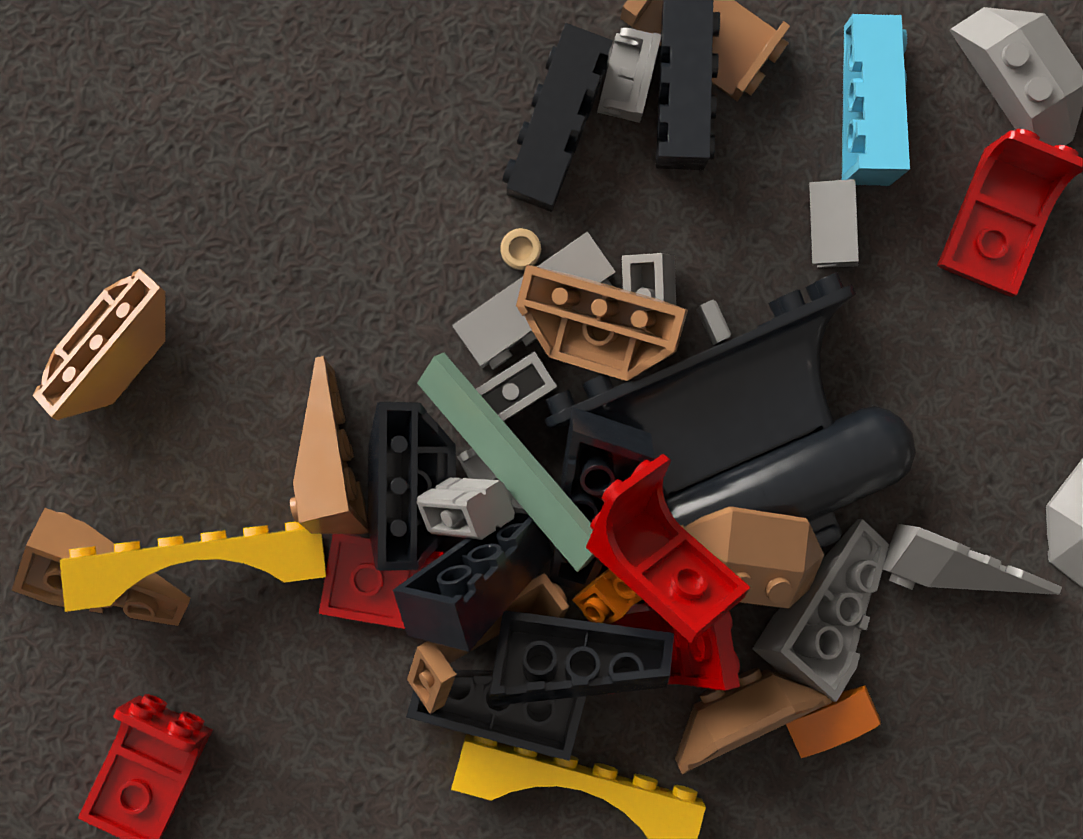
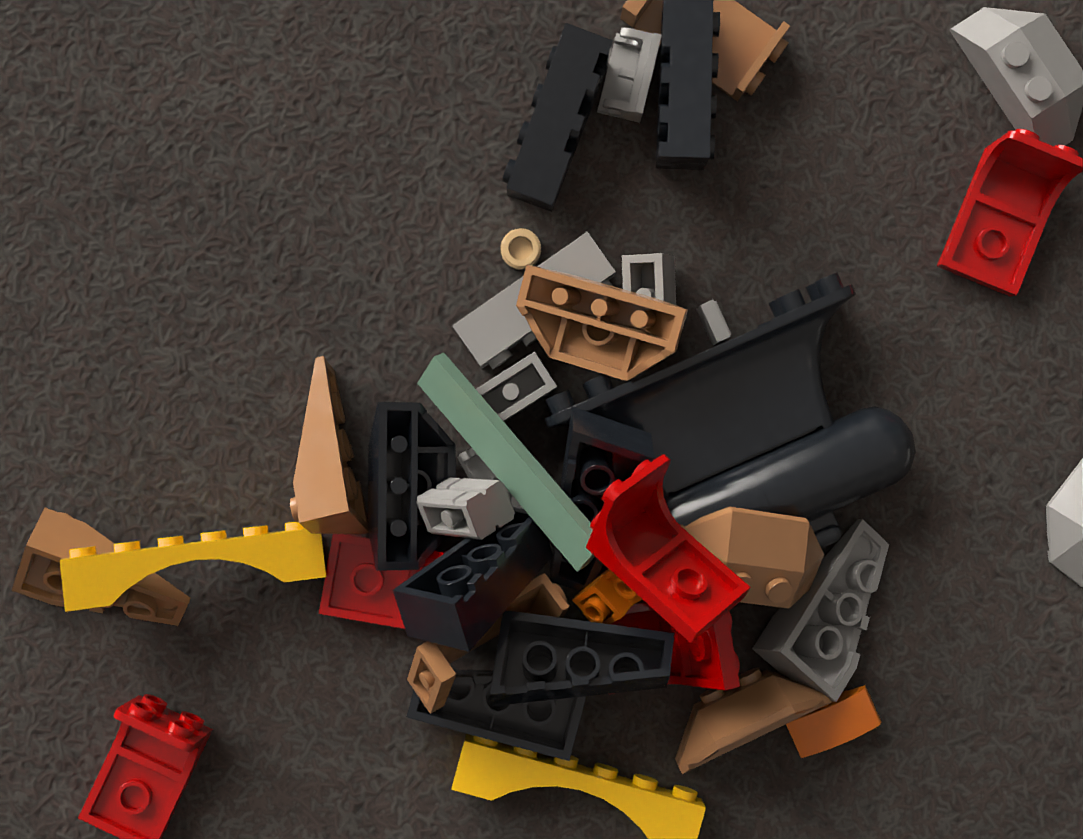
medium nougat wedge [33,269,165,420] -> none
light grey hinge [809,179,859,268] -> none
medium azure wedge [842,14,910,186] -> none
light grey wedge [883,524,1062,595] -> none

